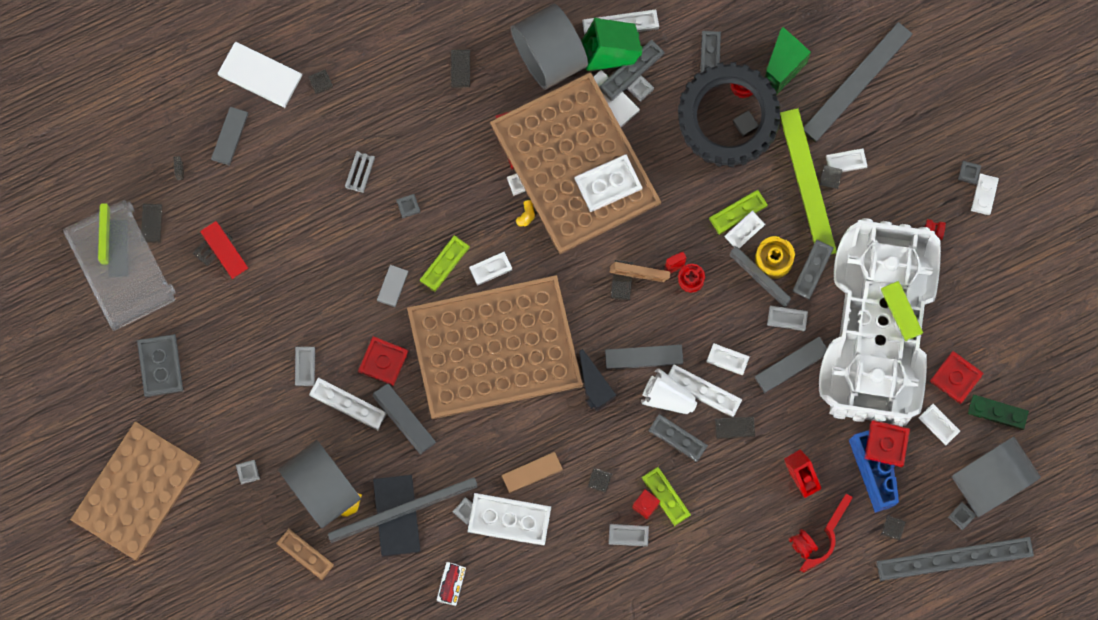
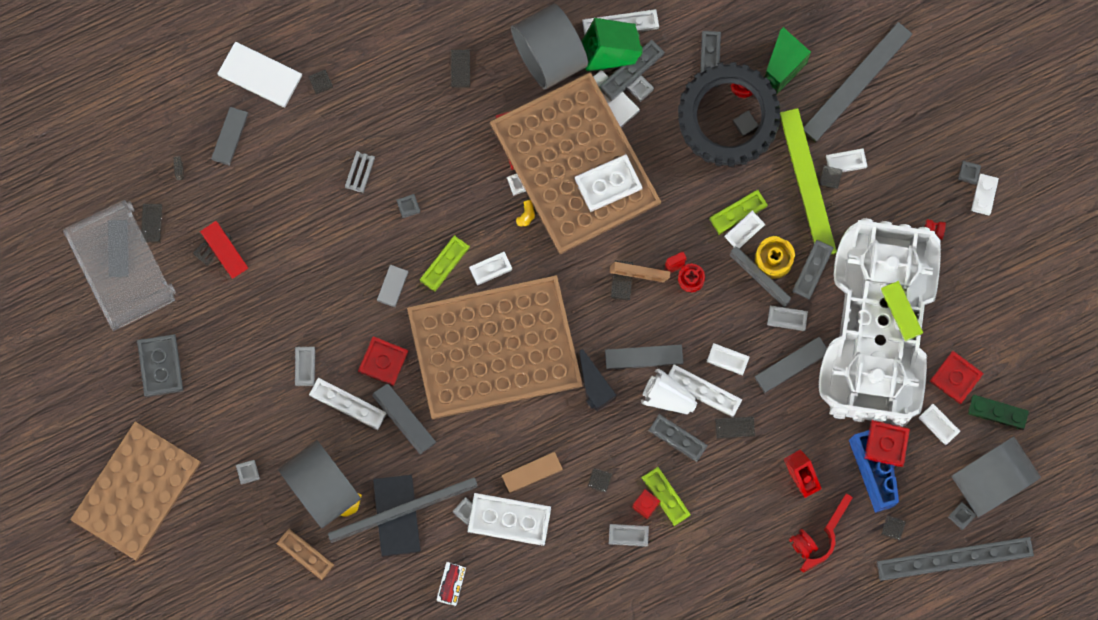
lime tile [98,204,110,264] -> none

